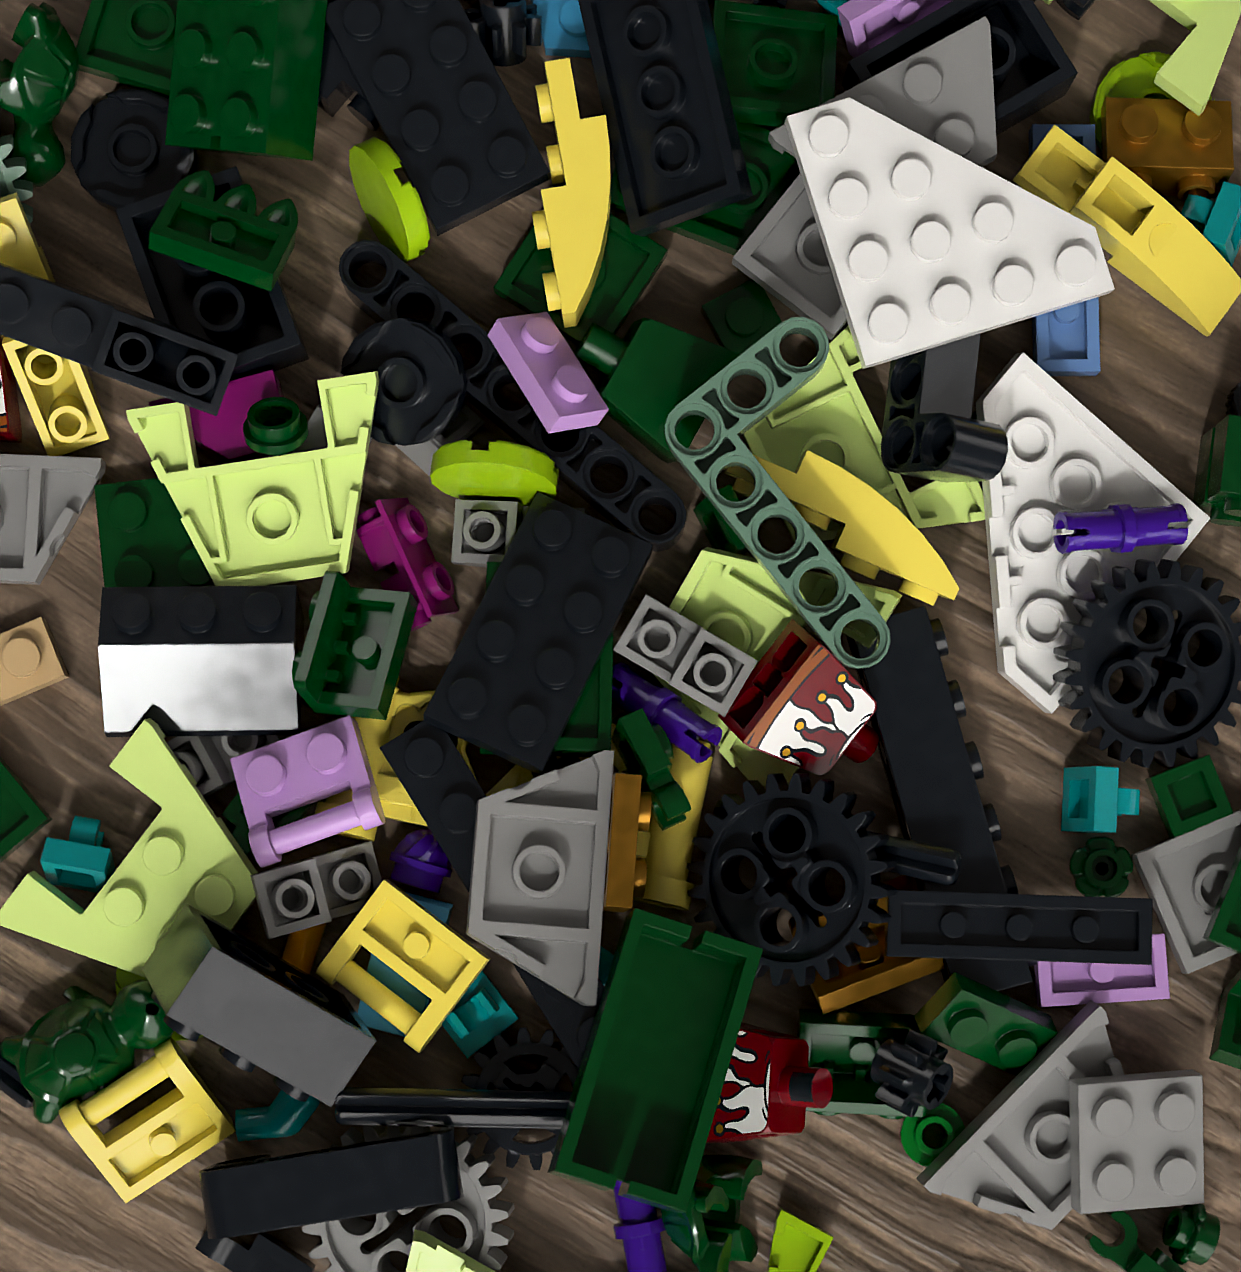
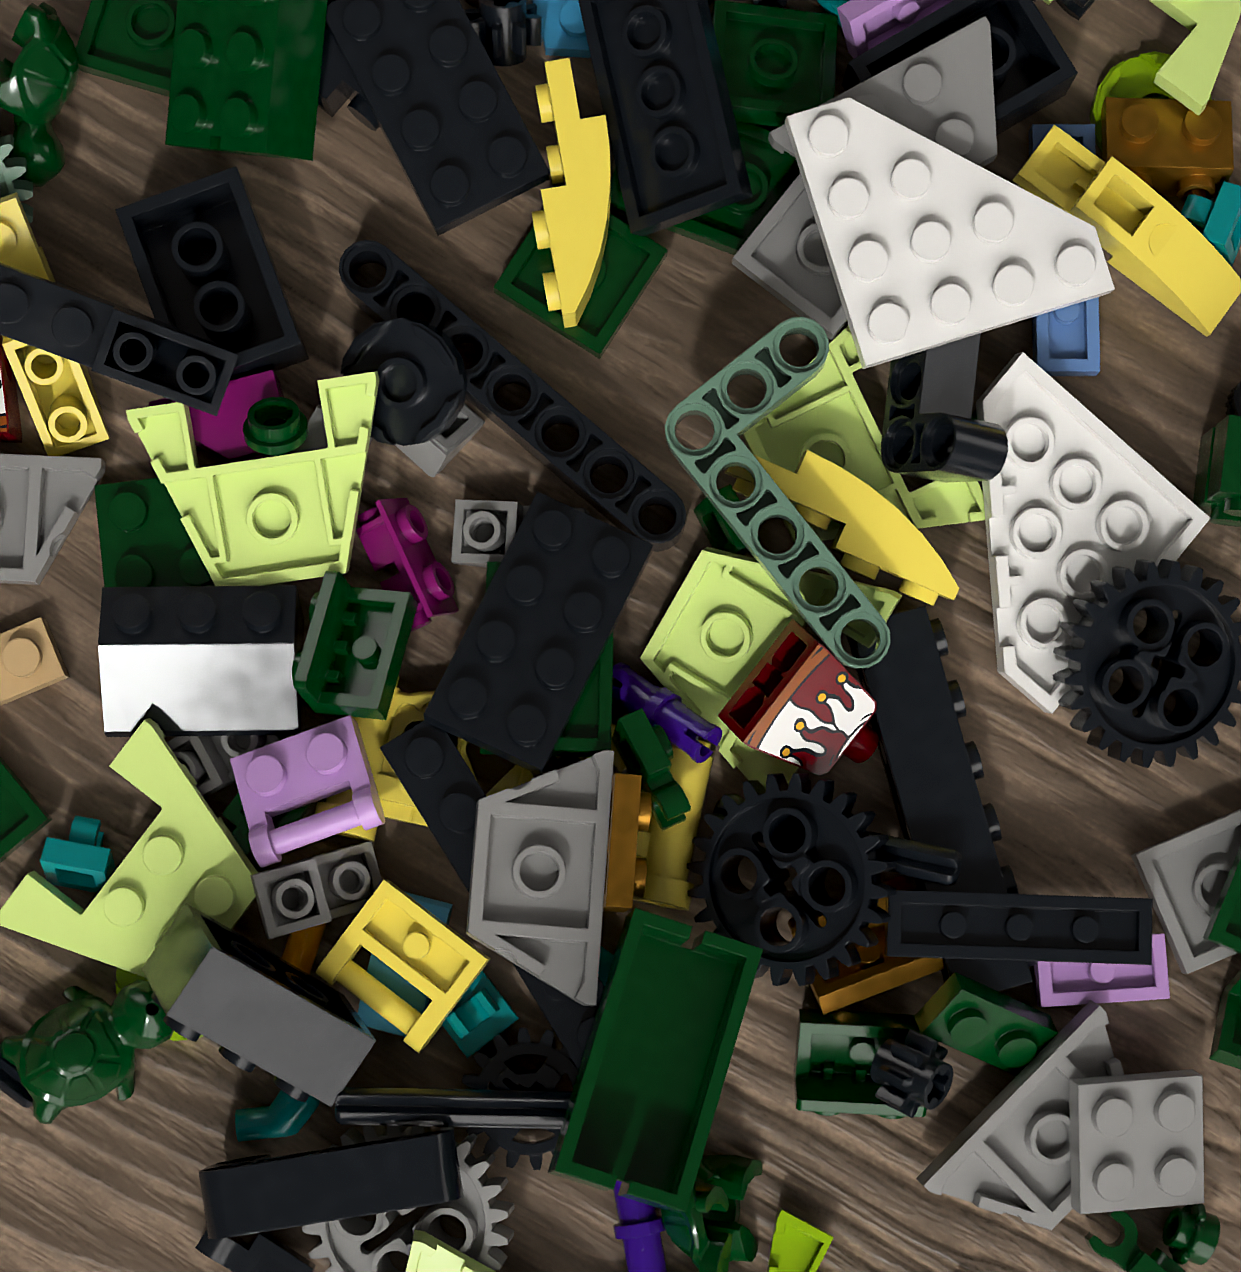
light yellow plate [59,1037,236,1203] -> none
black tile [71,89,197,212] -> none
dark green plate [149,170,298,291] -> none
lime tile [349,137,430,263] -> none
dark purple plate [389,829,453,893] -> none
lime tile [430,440,559,506] -> none
lavender plate [488,312,609,434] -> none
dark green torso [574,318,740,463] -> none
light grey slope [613,594,758,717] -> none
dark green plate [701,279,782,355] -> none
dark red torso [706,1022,833,1143] -> none
green plate [900,1103,965,1167] -> none
dark purple pin [1053,503,1188,554] -> none
teal tile [1061,766,1140,833] -> none
dark green plate [1069,836,1133,897] -> none
dark green plate [1145,755,1233,838] -> none

